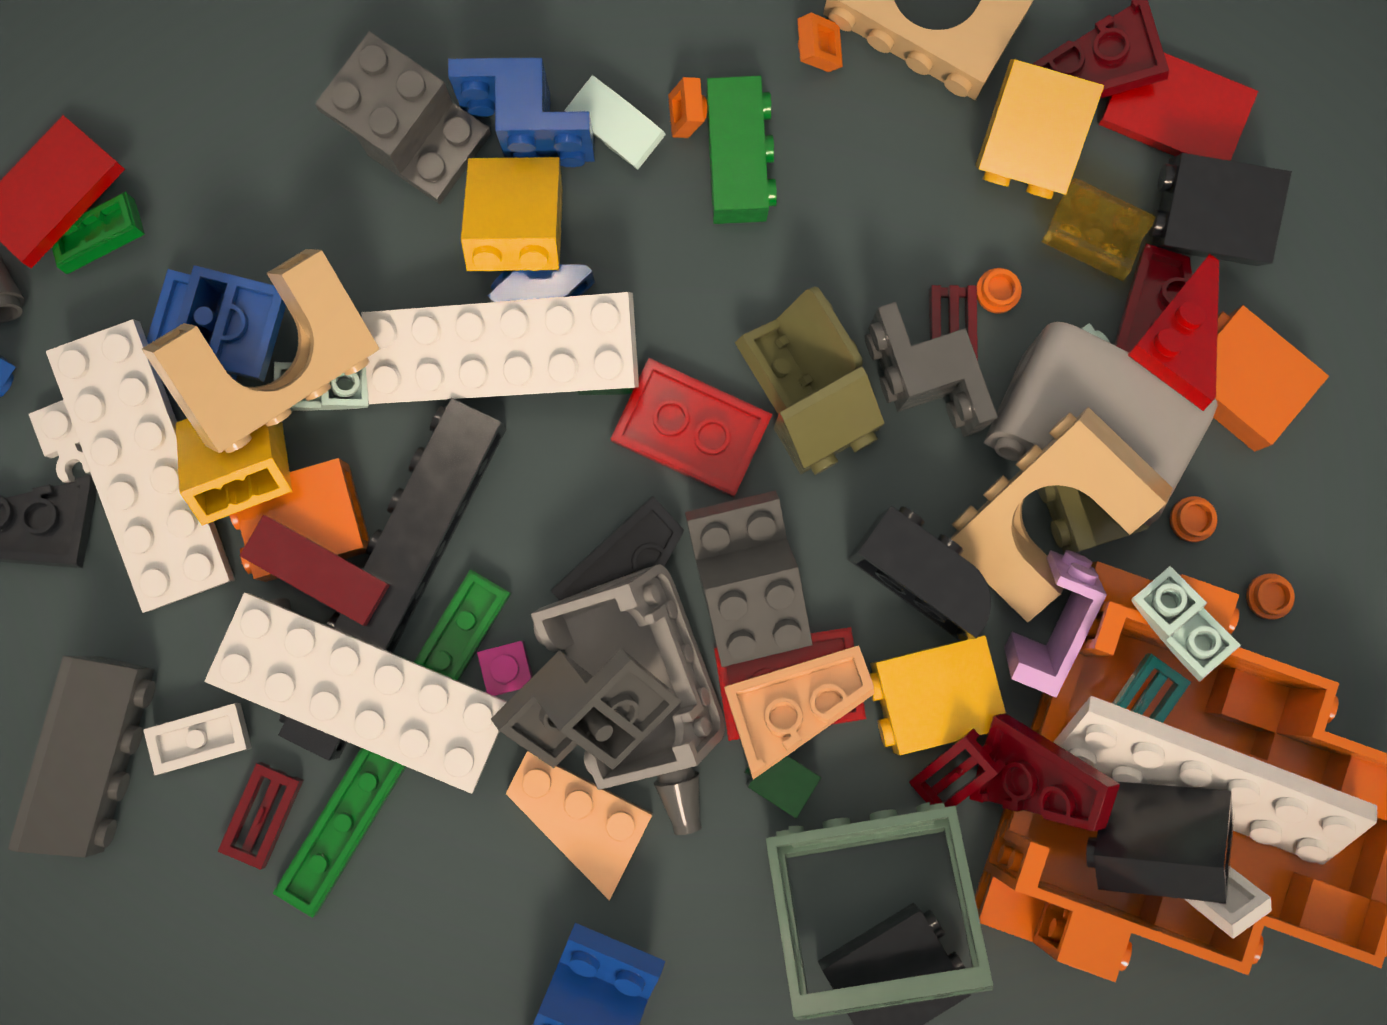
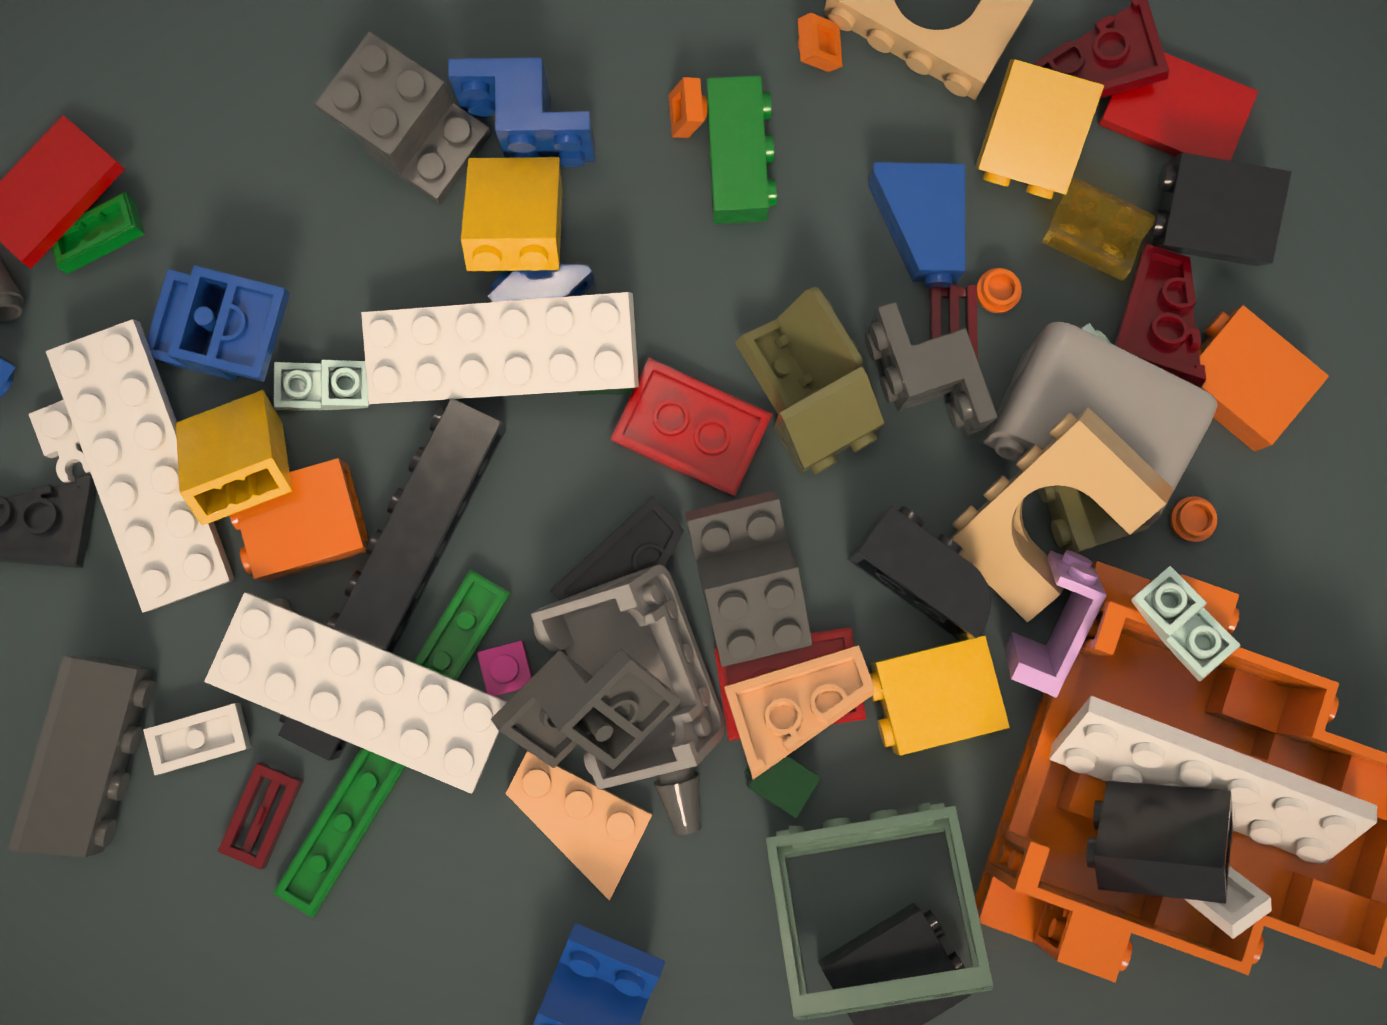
tan arch [142,249,380,453] -> none
dark red tile [239,515,390,626] -> none
light aqua slope [564,75,666,170] -> none
dark red tile [909,728,1006,807] -> none
dark red wing [969,713,1120,832] -> none
teal tile [1112,654,1191,723] -> none
red wing [1128,254,1219,411] -> none
orange plate [1246,574,1295,620] -> none
none -> blue slope [868,162,965,289]

